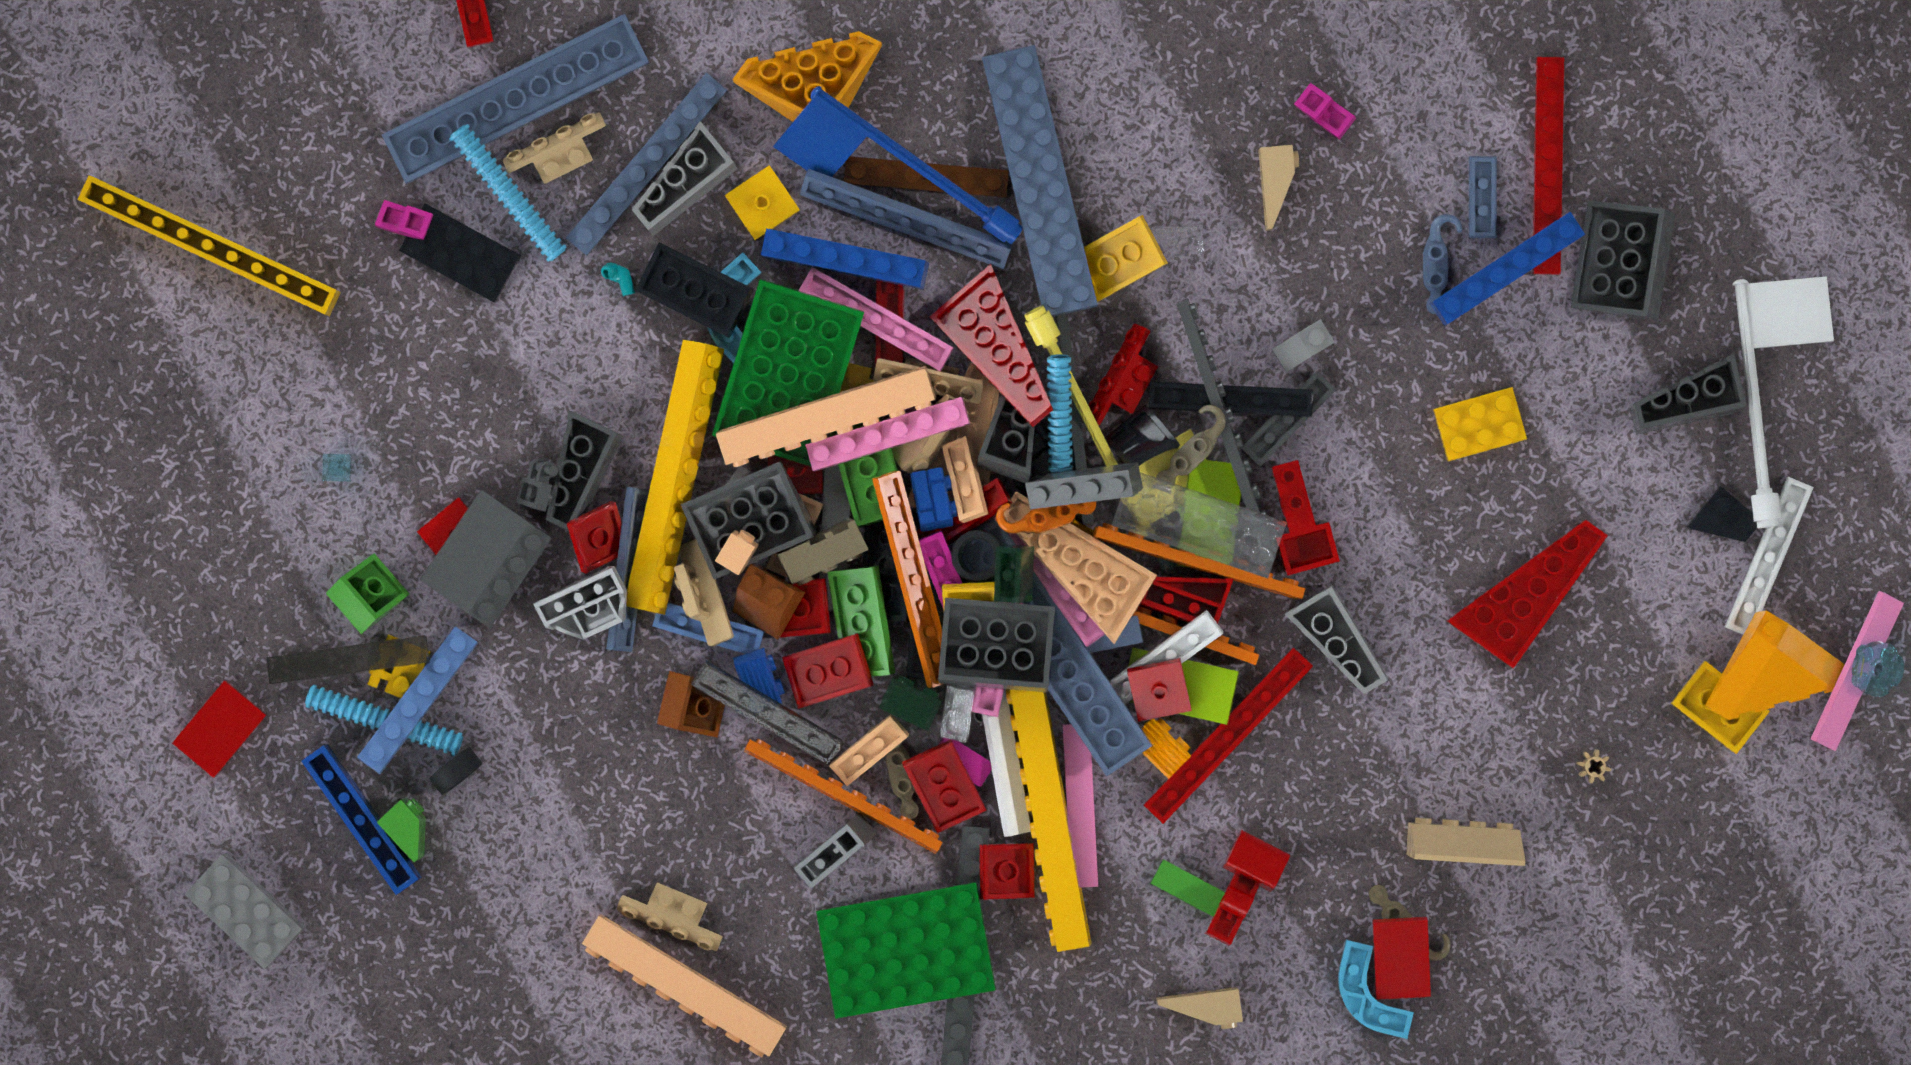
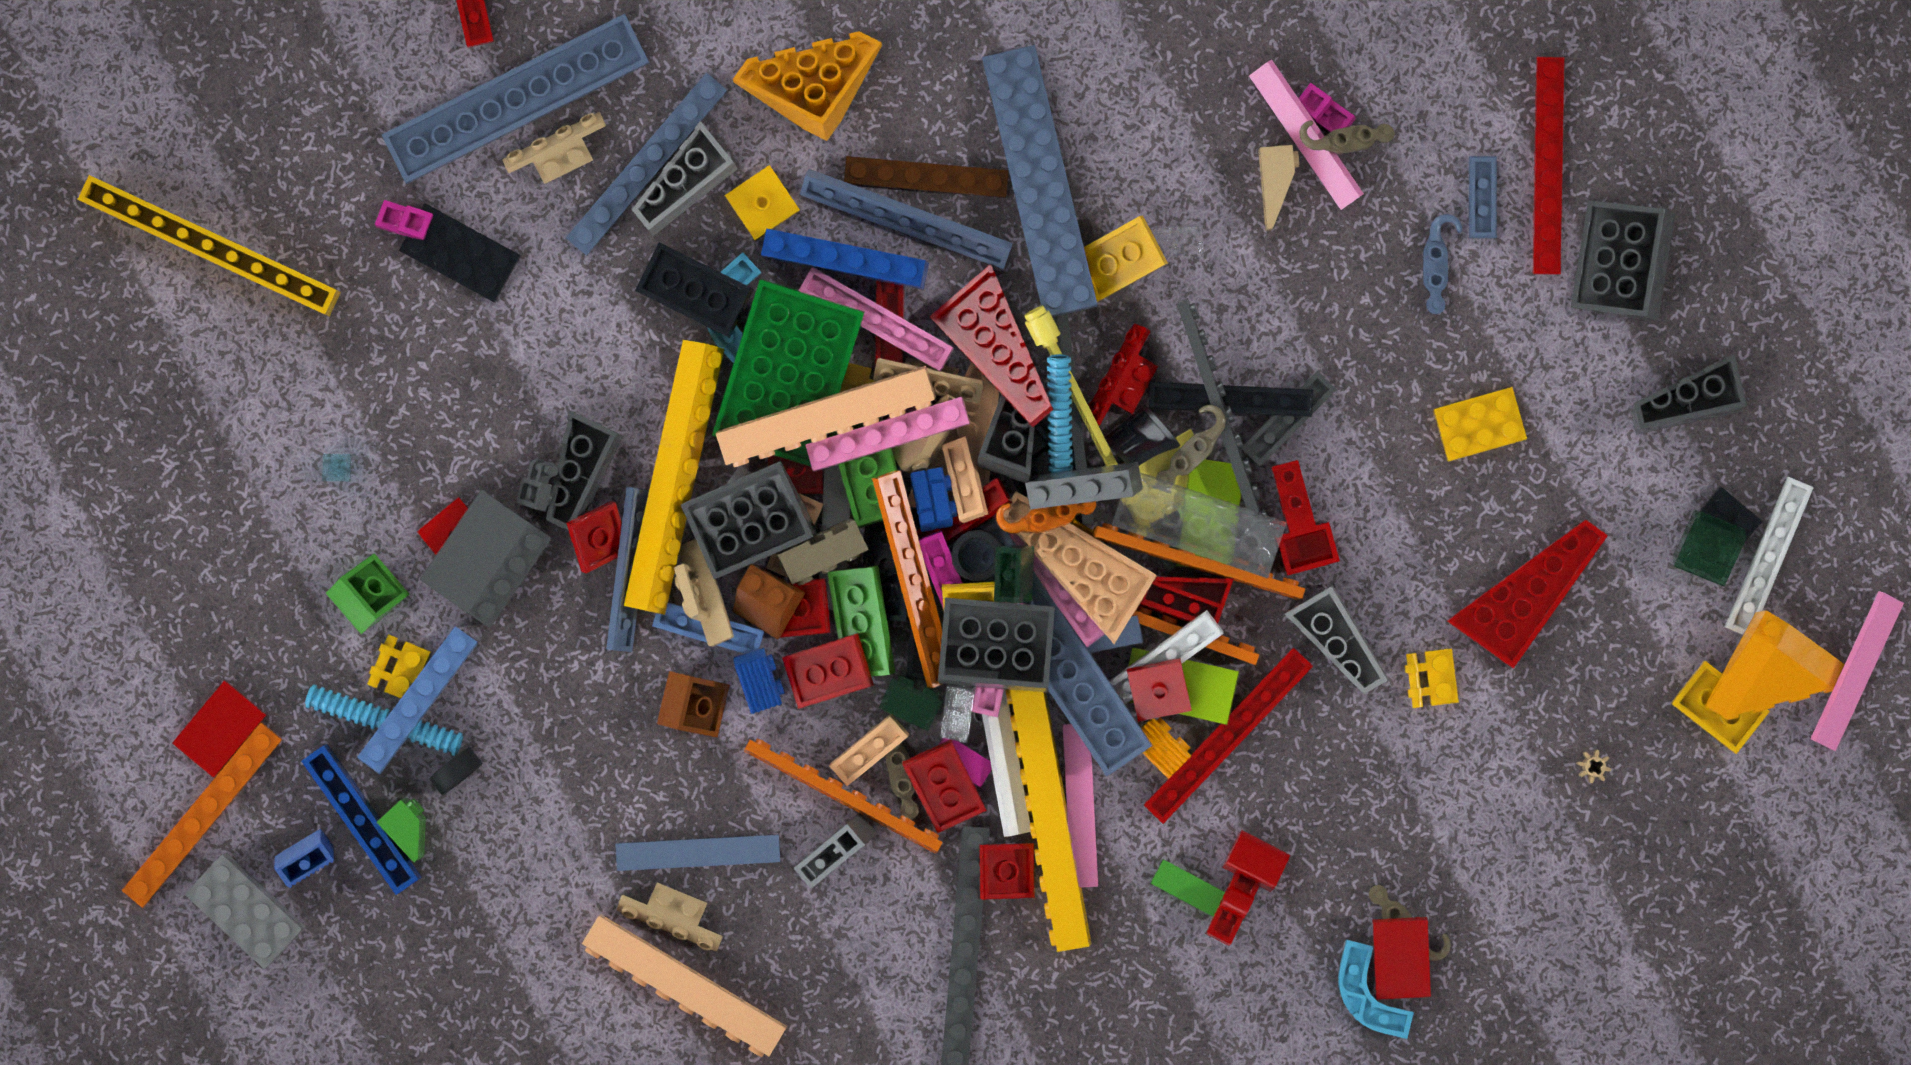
clear smoke tile [266,635,430,685] -> none
medium azure piece [449,124,567,262] -> none
light grey wedge [533,566,627,639] -> none
teal arm [601,262,636,297] -> none
clear smoke tile [691,660,844,765] -> none
light nougat brick [715,530,759,575] -> none
blue flag [773,86,1023,244] -> none
green plate [816,882,996,1019] -> none
tan slope [1156,987,1243,1029] -> none
light grey slope [1272,319,1335,372] -> none
tan slope [1406,817,1525,866] -> none
blue brick [1430,212,1585,326] -> none
white flag [1732,276,1834,528] -> none
clear light blue plate [1851,641,1904,697] -> none
none -> orange plate [122,722,283,908]
none -> blue brick [274,829,334,888]
none -> sand blue tile [616,834,781,871]
none -> bright pink tile [1249,60,1364,210]
none -> dark tan piece [1299,120,1395,154]
none -> yellow plate [1404,648,1459,708]
none -> clear green brick [1672,509,1747,587]

